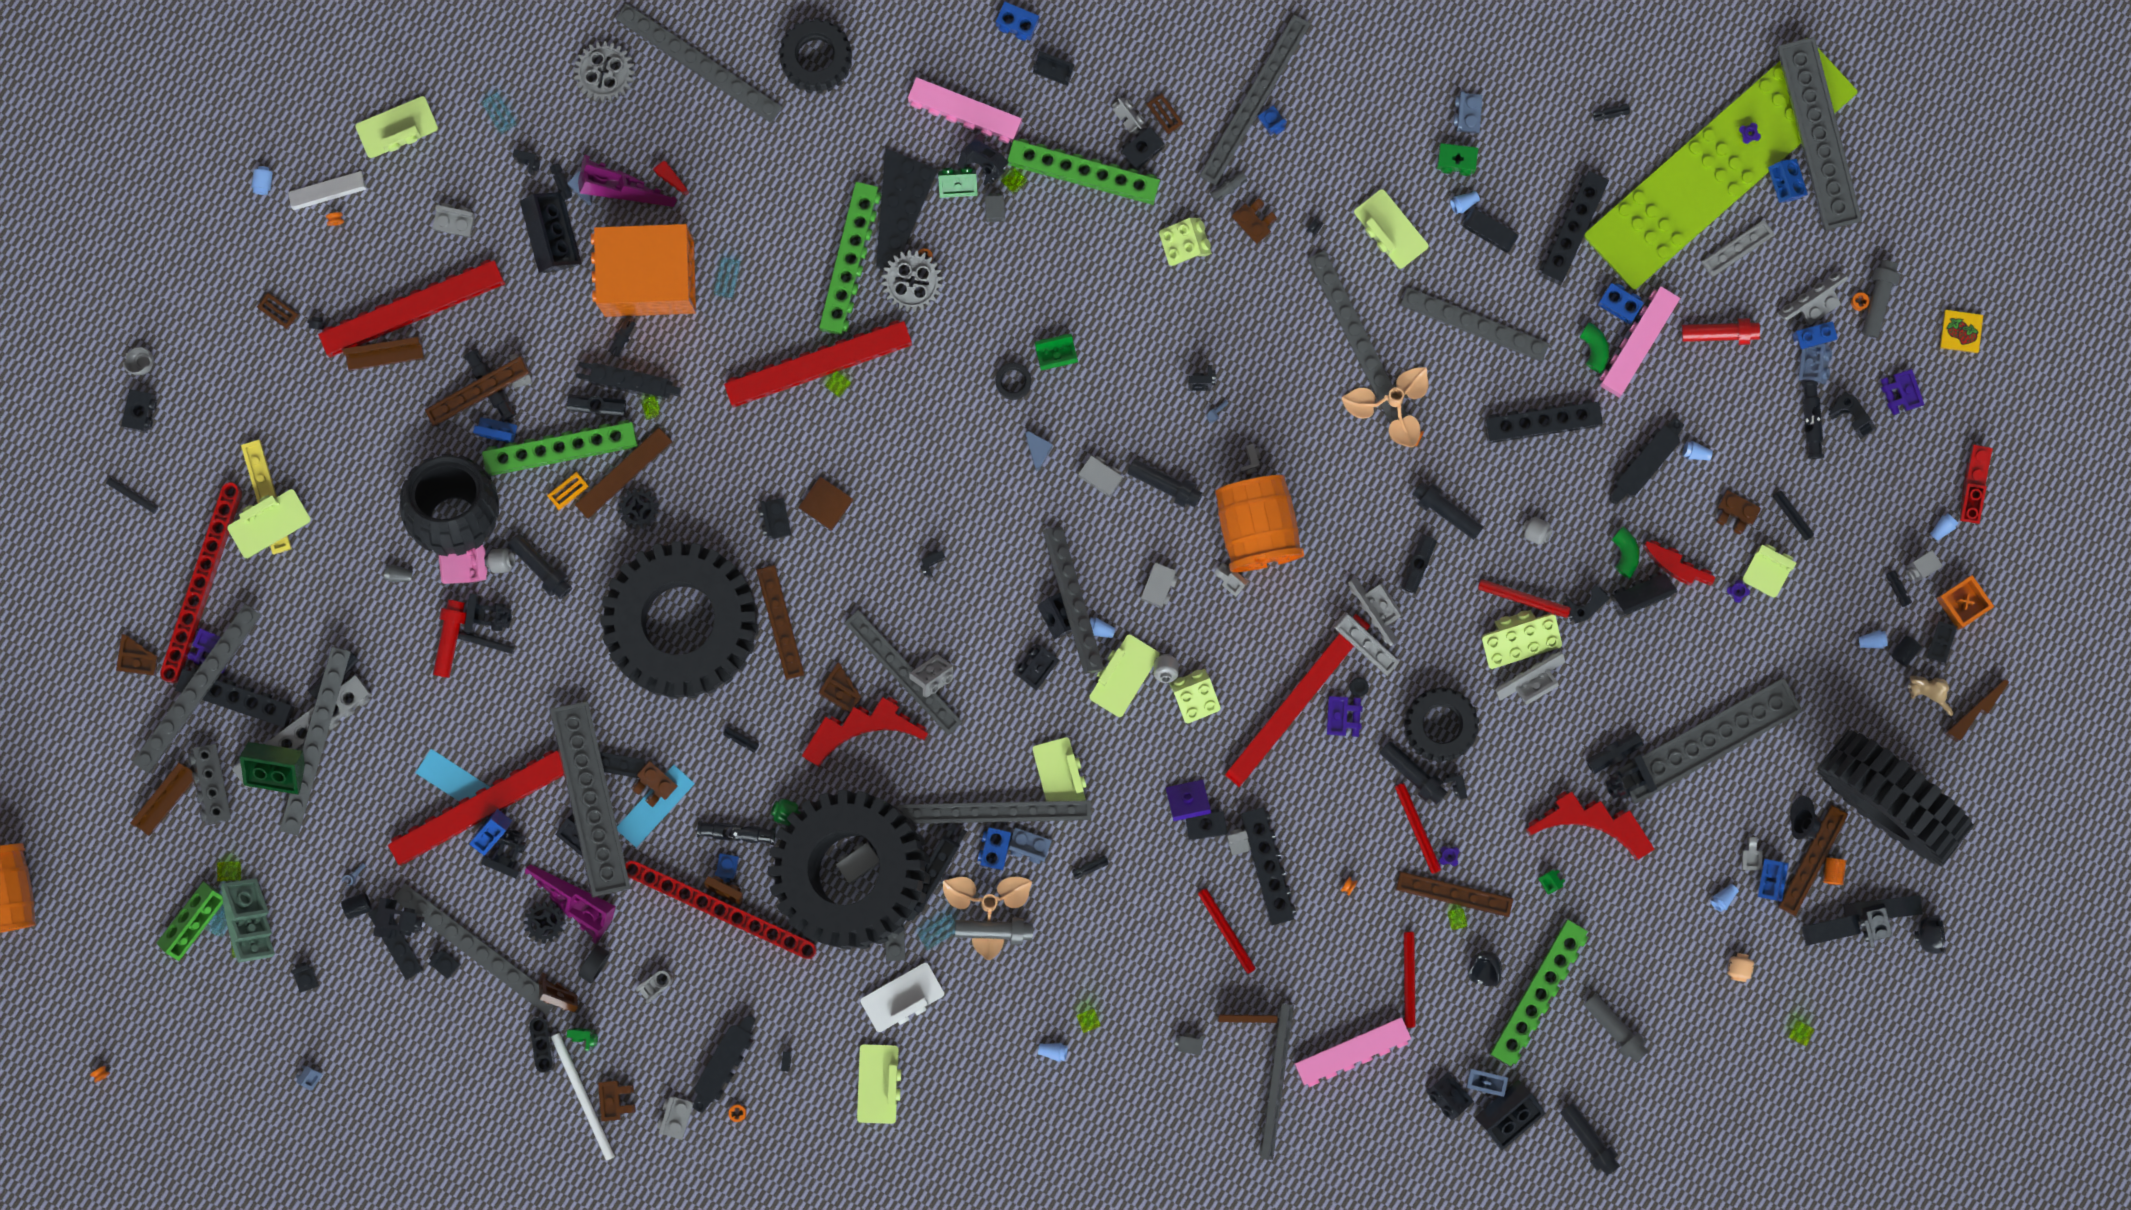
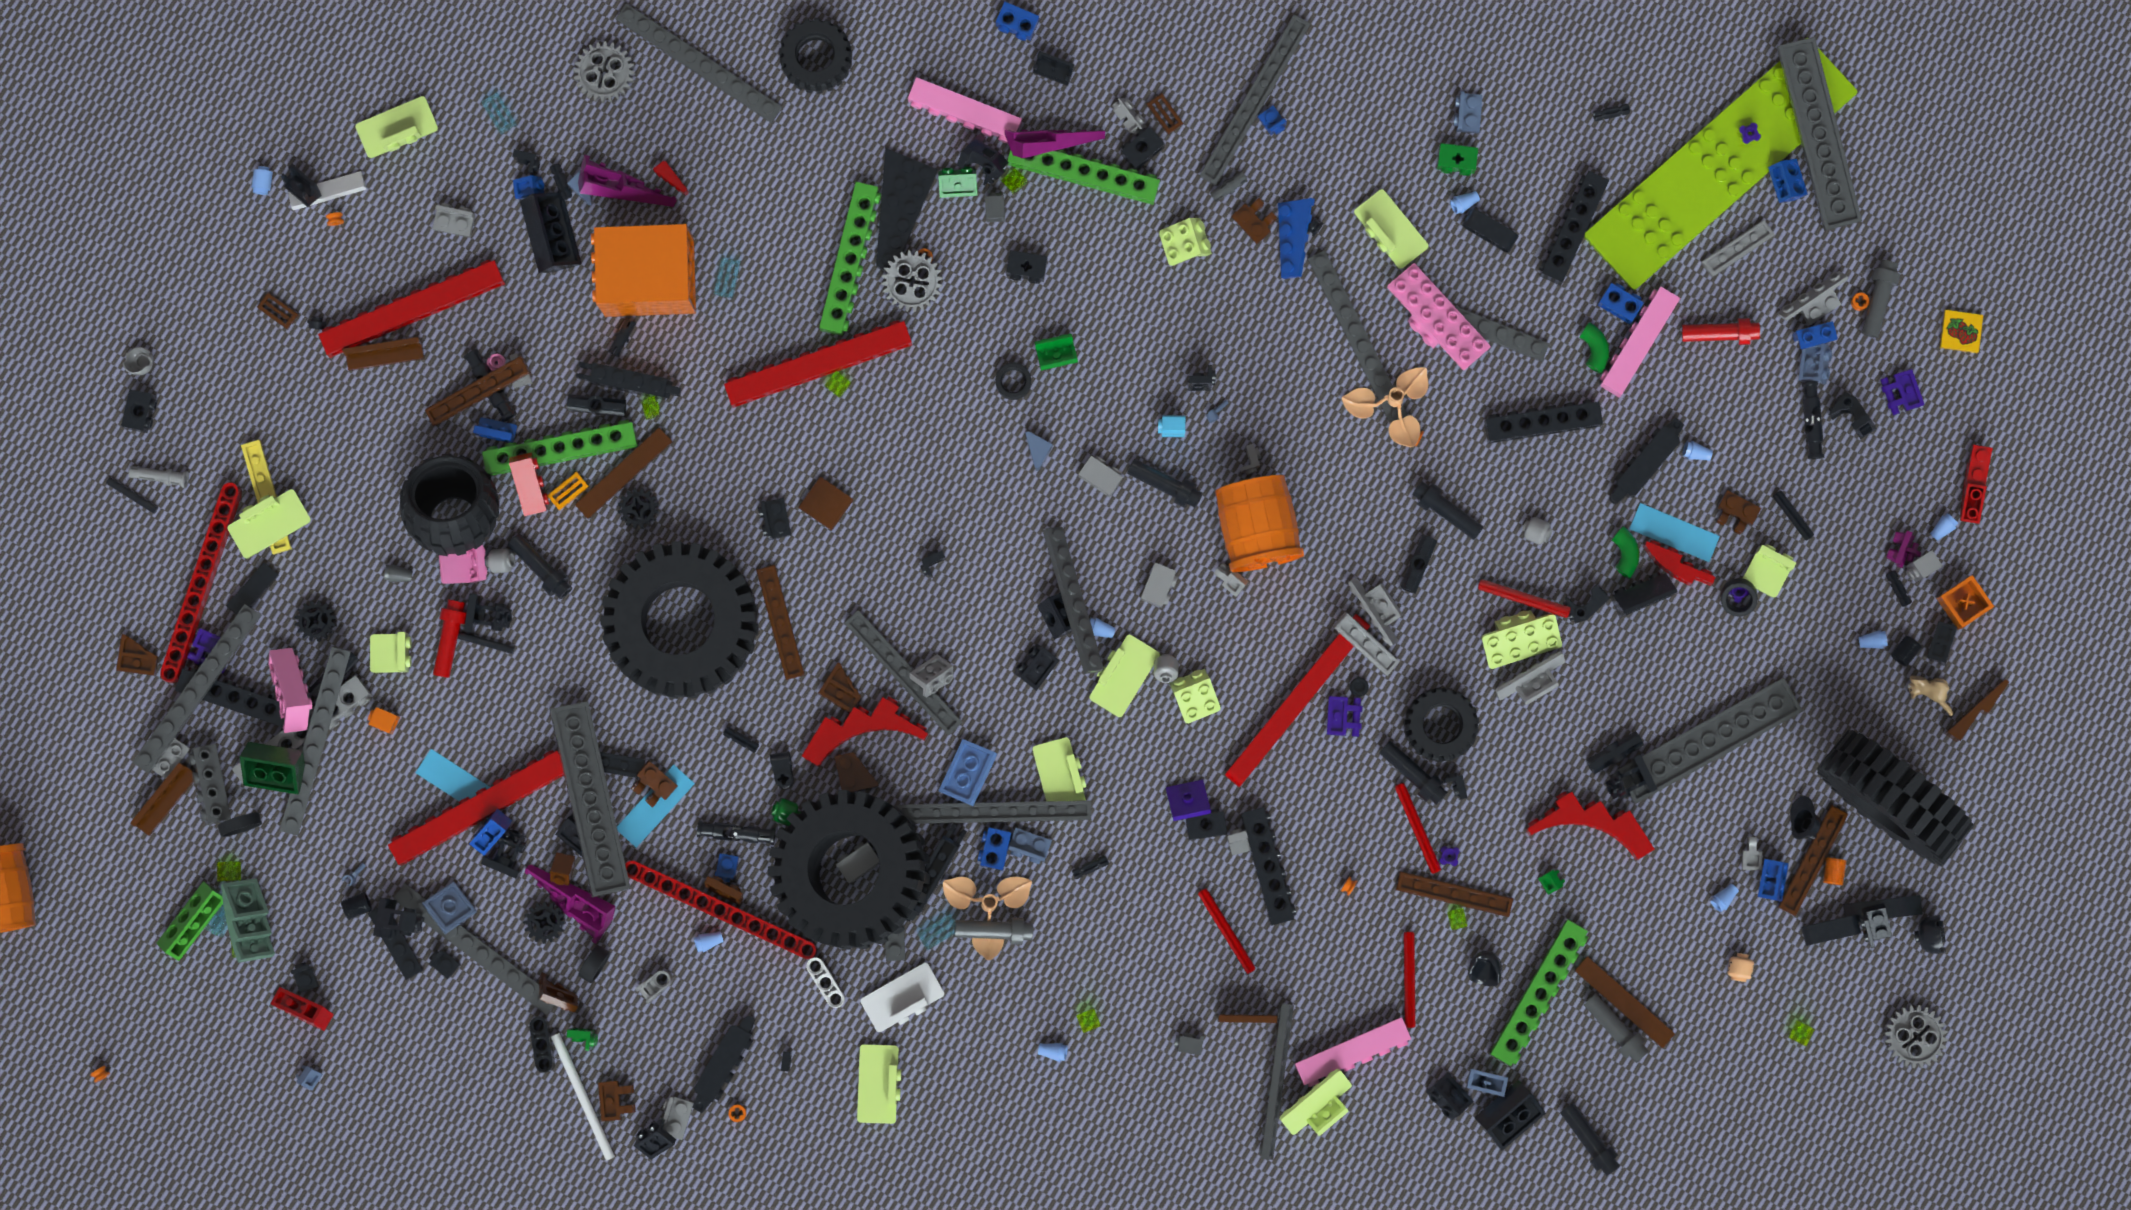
none -> light grey pin [129,466,189,488]
none -> light grey hinge [153,738,190,779]
none -> black tyre [217,812,262,837]
none -> black tile [226,563,279,615]
none -> bright pink wedge [268,648,312,733]
none -> red slope [270,987,334,1031]
none -> black hinge [281,163,322,207]
none -> black gear [294,600,337,642]
none -> orange brick [368,707,400,735]
none -> yellowish green bracket [370,632,412,673]
none -> sand blue tile [422,881,477,934]
none -> bright pink plate [487,354,506,371]
none -> brick [509,452,549,516]
none -> blue bracket [513,175,545,199]
none -> reddish brown brick [550,852,575,886]
none -> black bracket [634,1118,677,1160]
none -> light blue cone [694,931,723,953]
none -> black piece [770,751,794,789]
none -> white beam [806,957,845,1008]
none -> reddish brown wing [834,752,879,792]
none -> medium blue plate [939,739,997,806]
none -> magenta wedge [1005,130,1105,158]
none -> black brick [1006,250,1048,284]
none -> medium azure brick [1158,415,1186,437]
none -> blue wing [1278,198,1315,279]
none -> yellowish green bracket [1279,1069,1352,1136]
none -> bright pink bracket [1387,263,1491,370]
none -> reddish brown tile [1574,956,1675,1048]
none -> medium azure sticker [1630,503,1720,562]
none -> black tyre [1720,578,1758,617]
none -> light grey gear [1883,1005,1948,1068]
none -> magenta hips [1887,531,1921,569]

